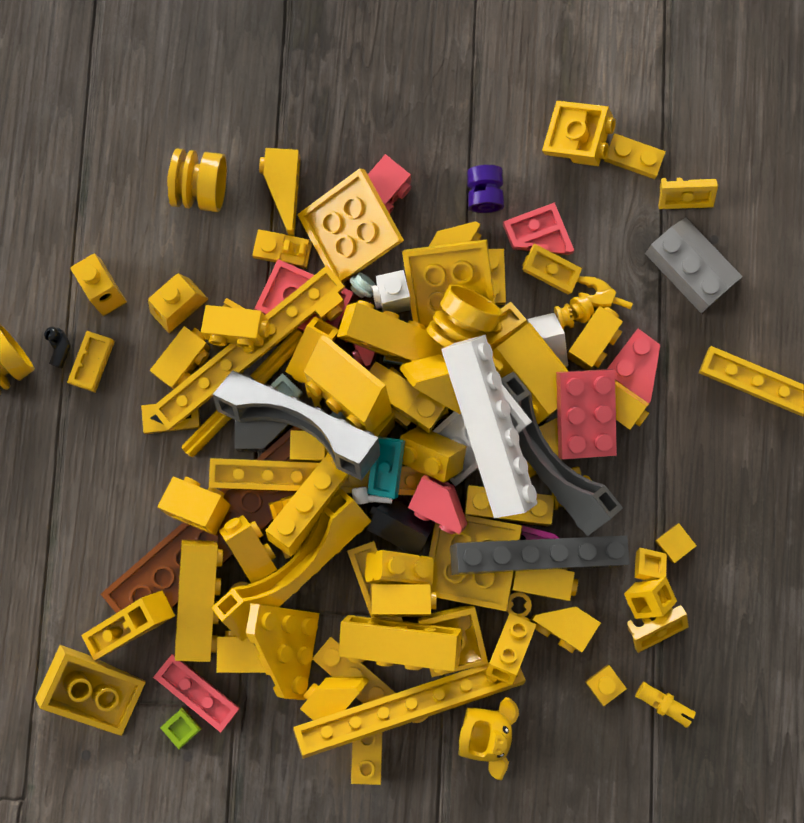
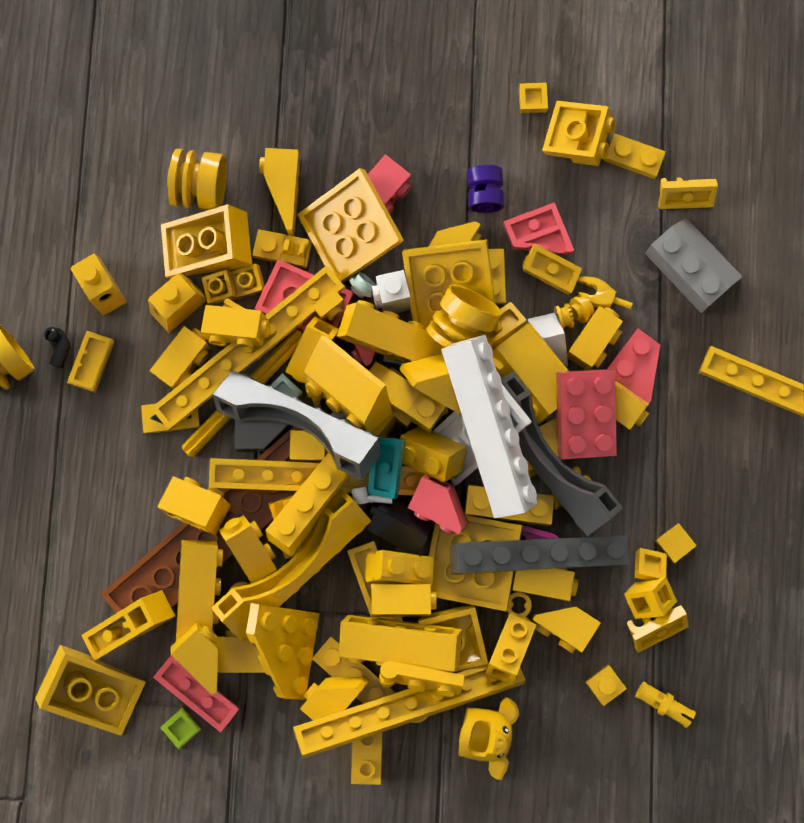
none -> yellow slope [161,204,252,278]
none -> yellow slope [170,622,218,696]
none -> yellow slope [202,264,265,305]
none -> yellow plate [379,661,465,697]
none -> yellow plate [519,83,548,114]

